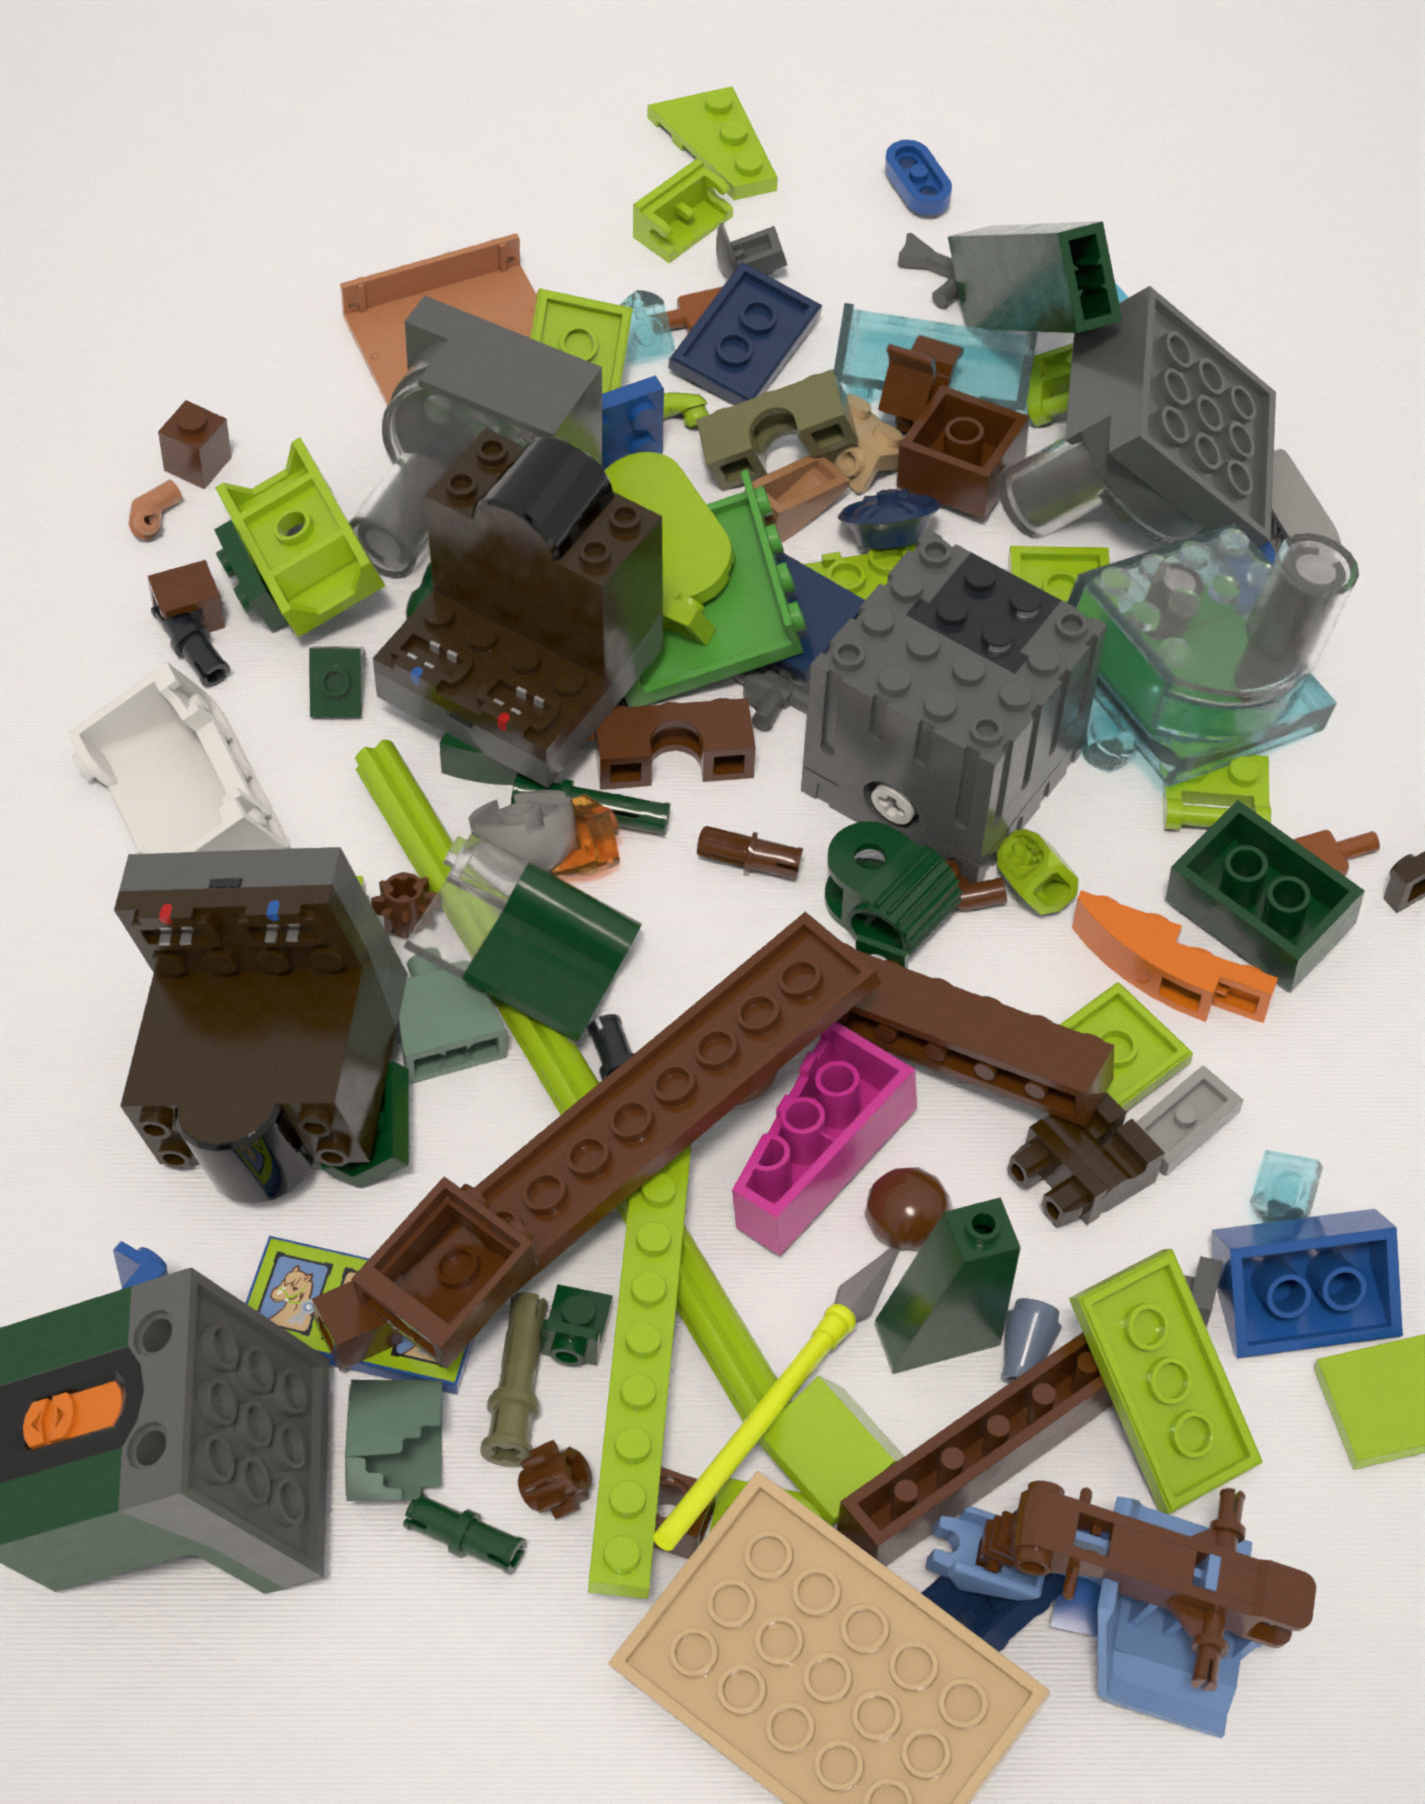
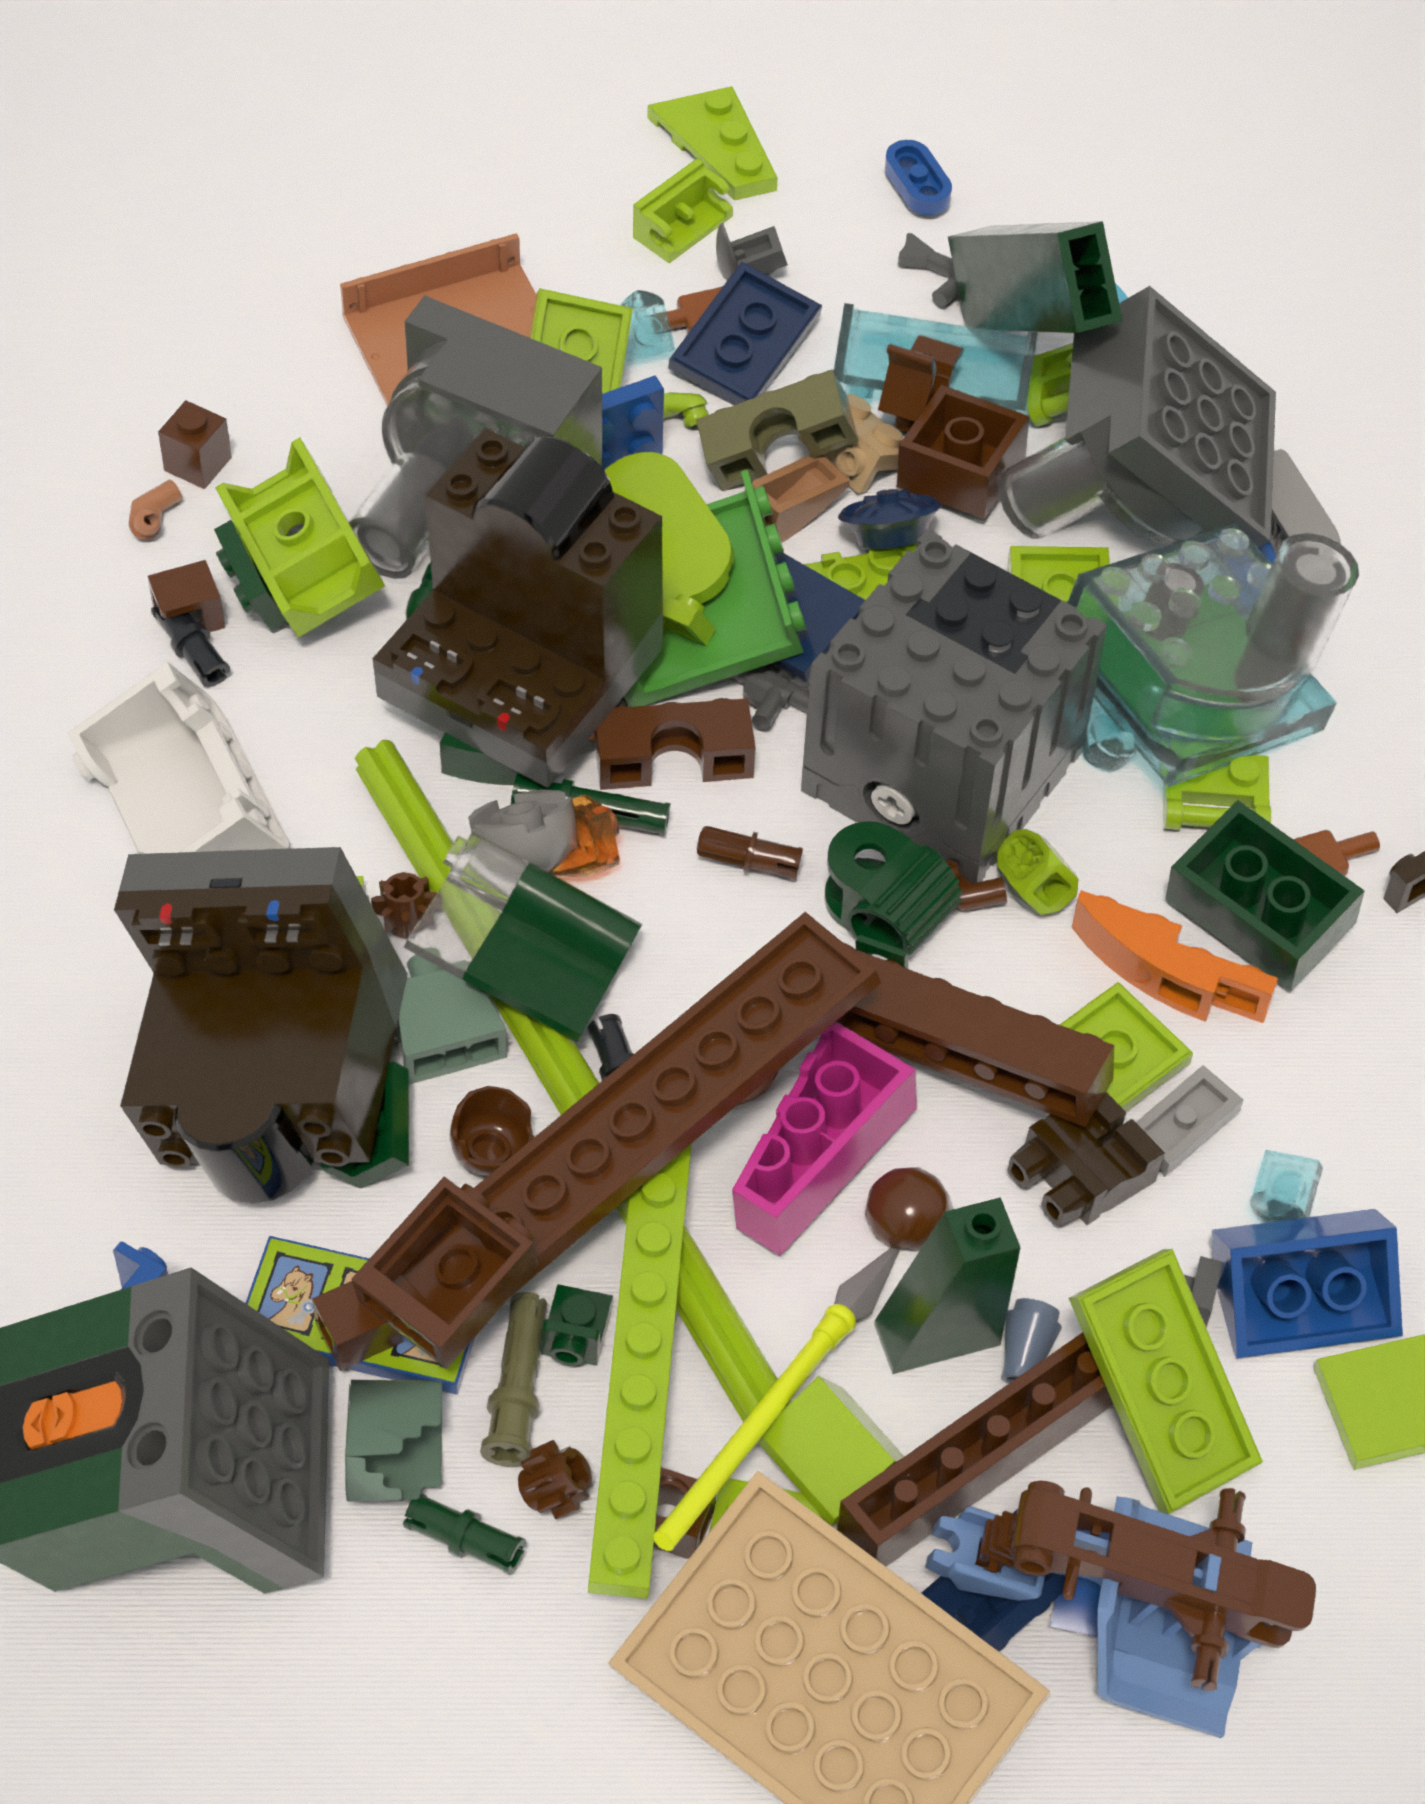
dark green bracket [309,646,364,717] -> none
none -> reddish brown hair [449,1085,534,1176]

